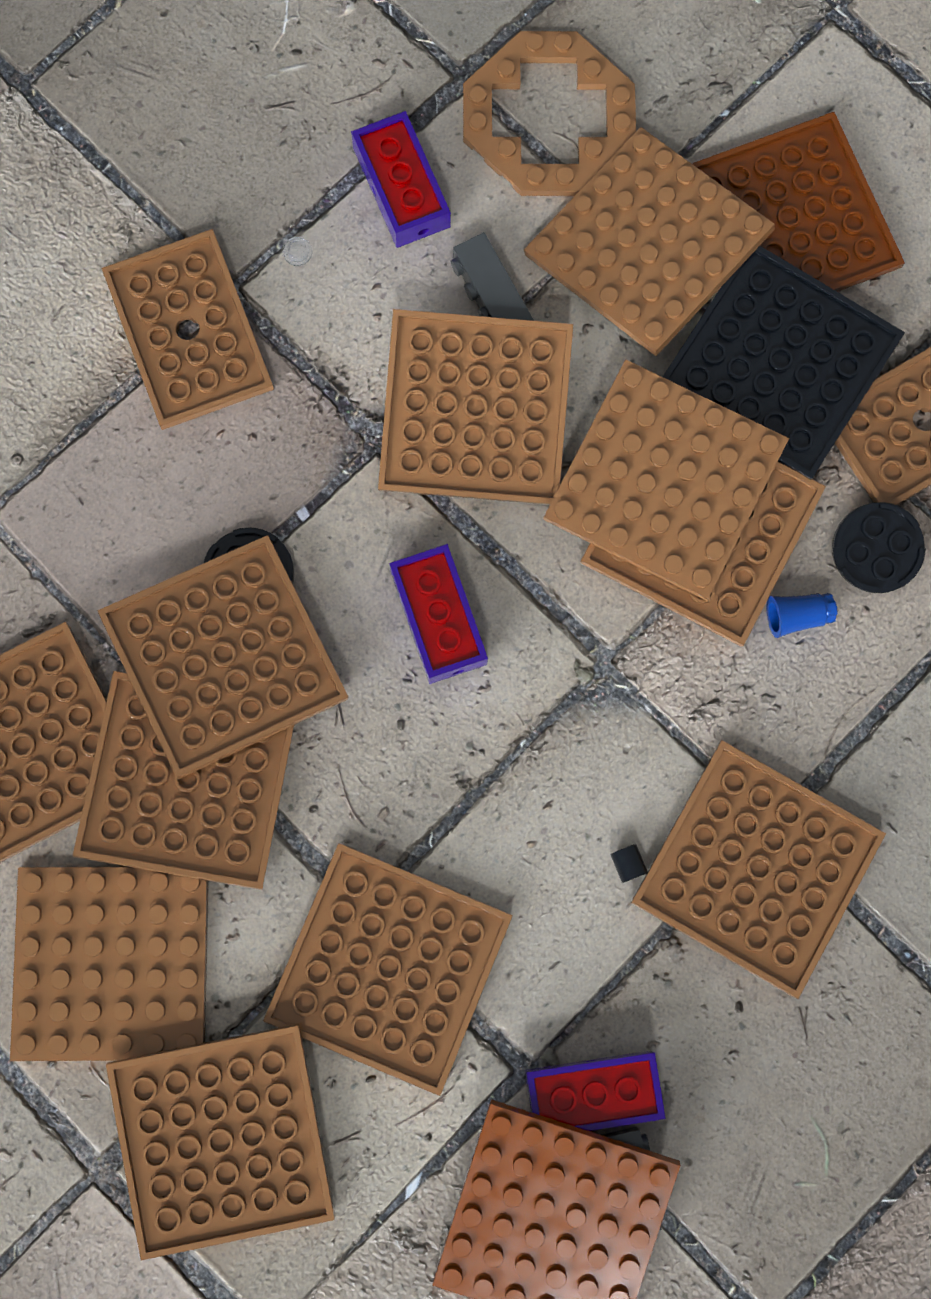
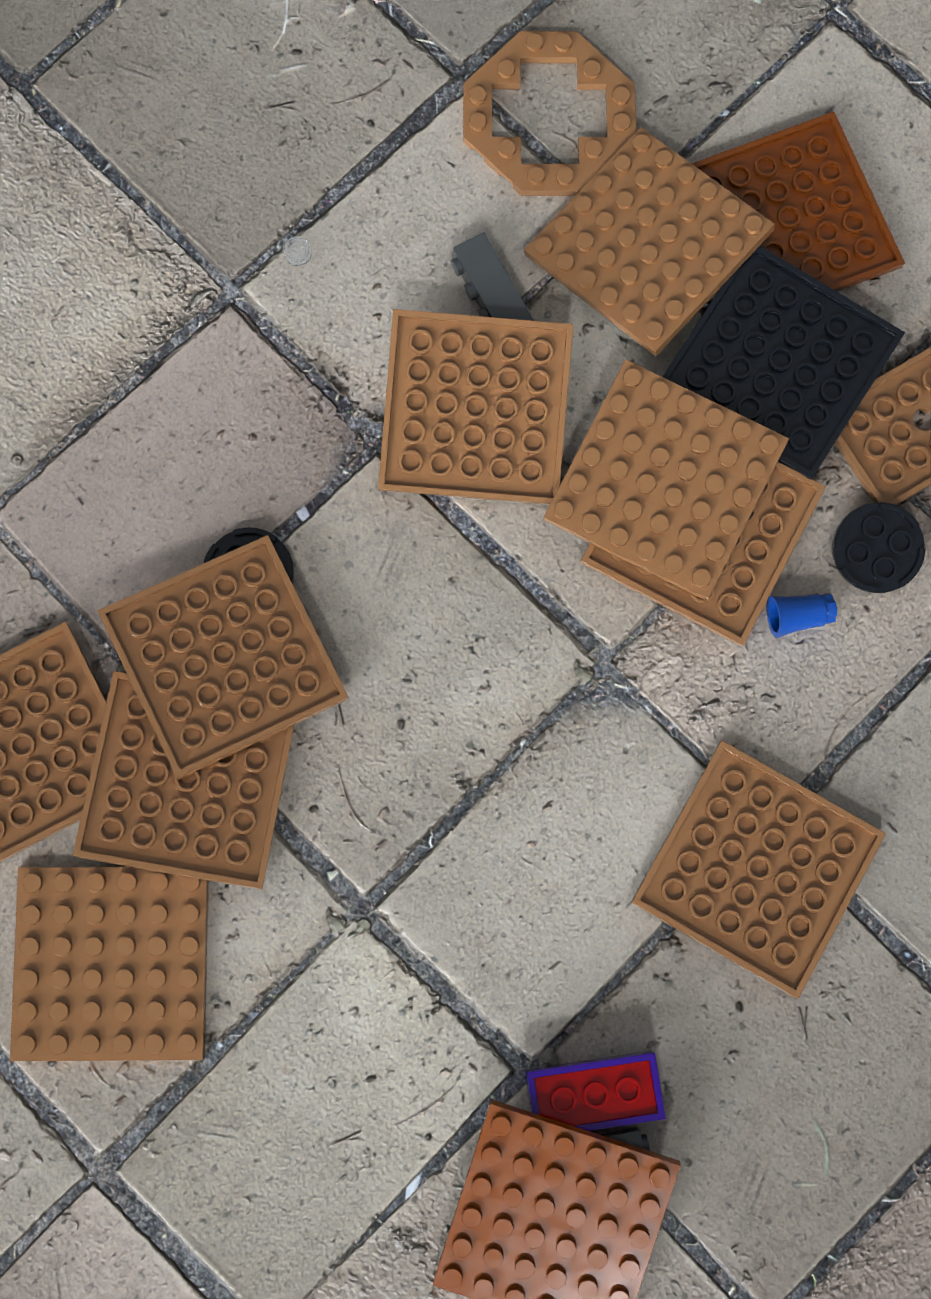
medium nougat plate [101,229,274,430] -> none
medium nougat plate [106,1024,335,1261] -> none
medium nougat plate [263,843,513,1096] -> none
brick [351,111,451,248] -> none
red brick [389,544,488,684] -> none
black beam [610,844,648,883] -> none

